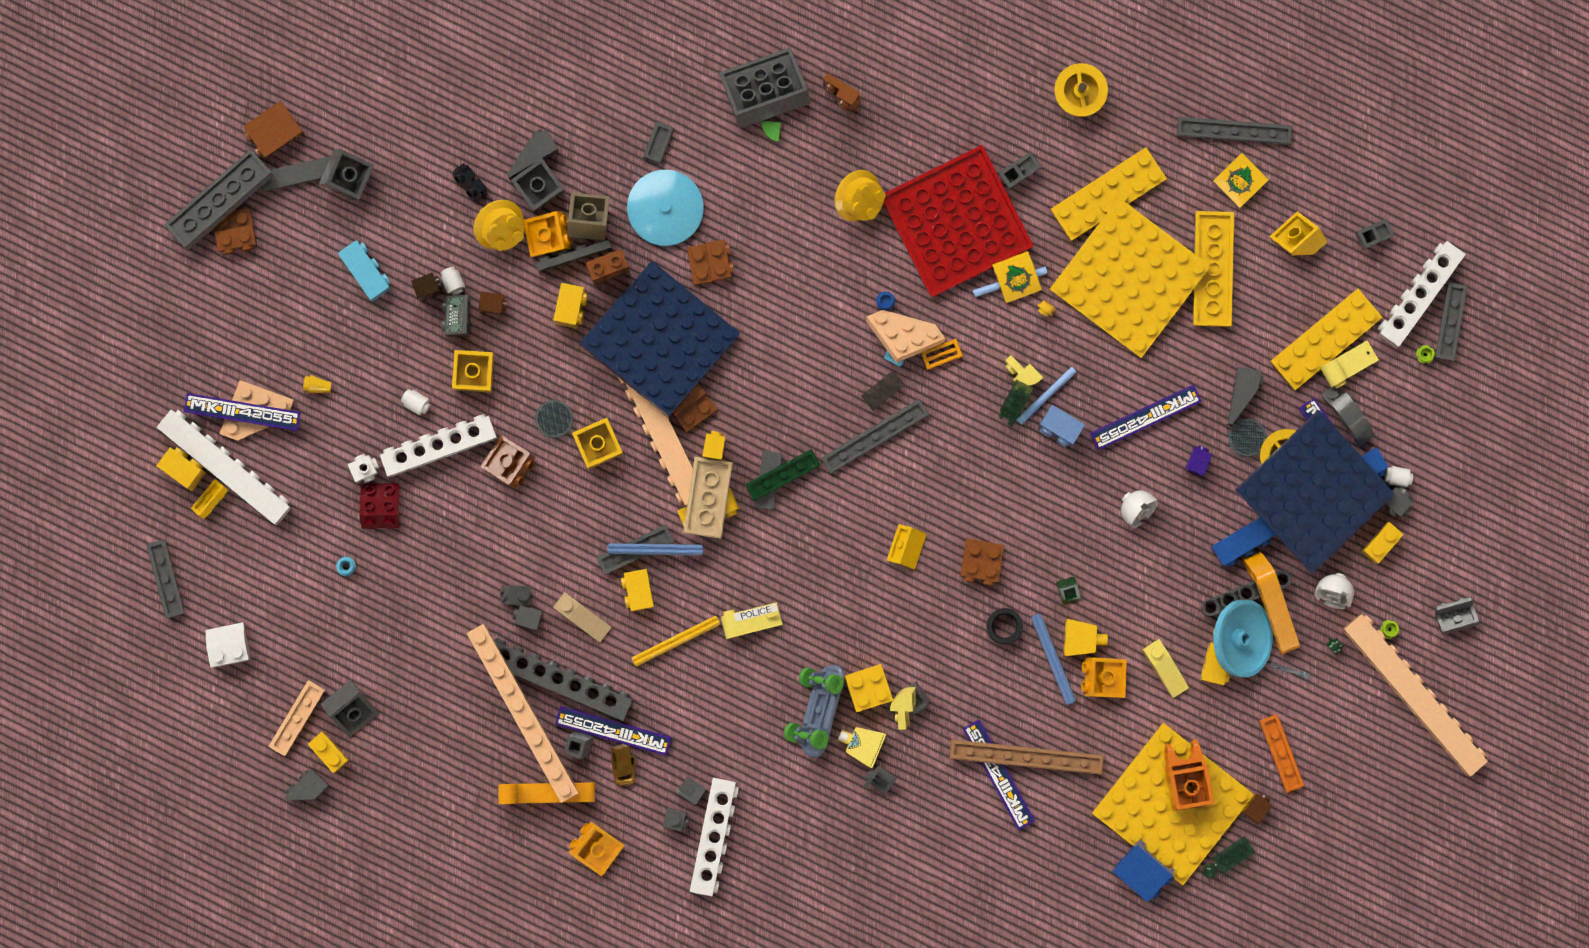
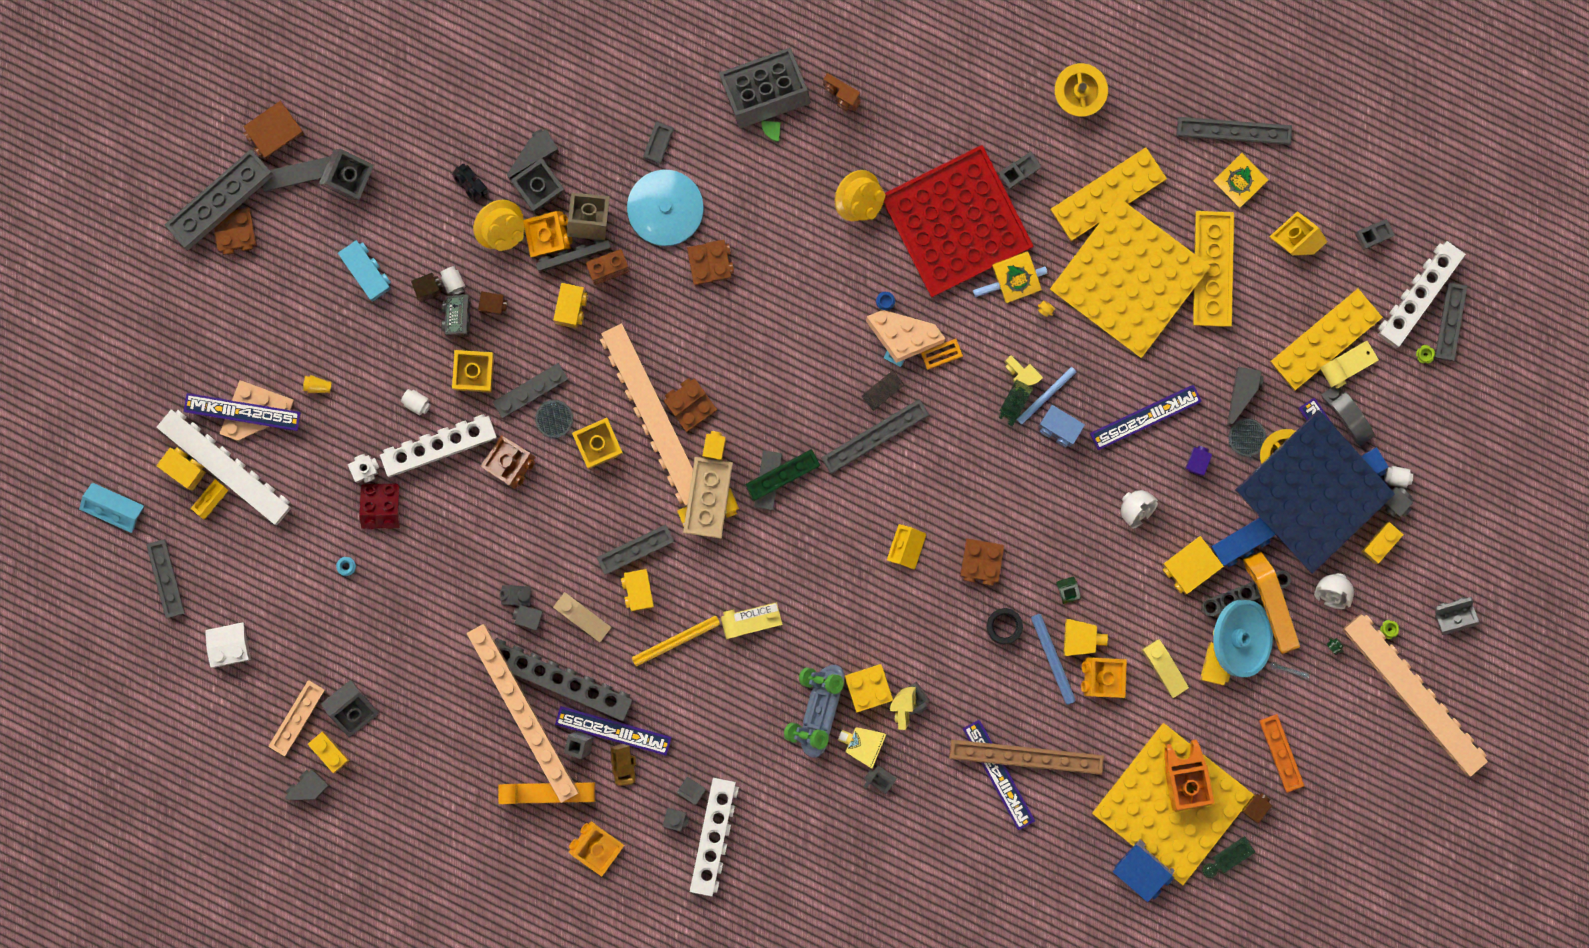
dark blue plate [579,261,740,418] -> none
medium blue axle [608,543,703,555] -> none
none -> medium azure panel [79,483,144,533]
none -> dark grey plate [493,363,568,419]
none -> yellow brick [1162,536,1224,595]

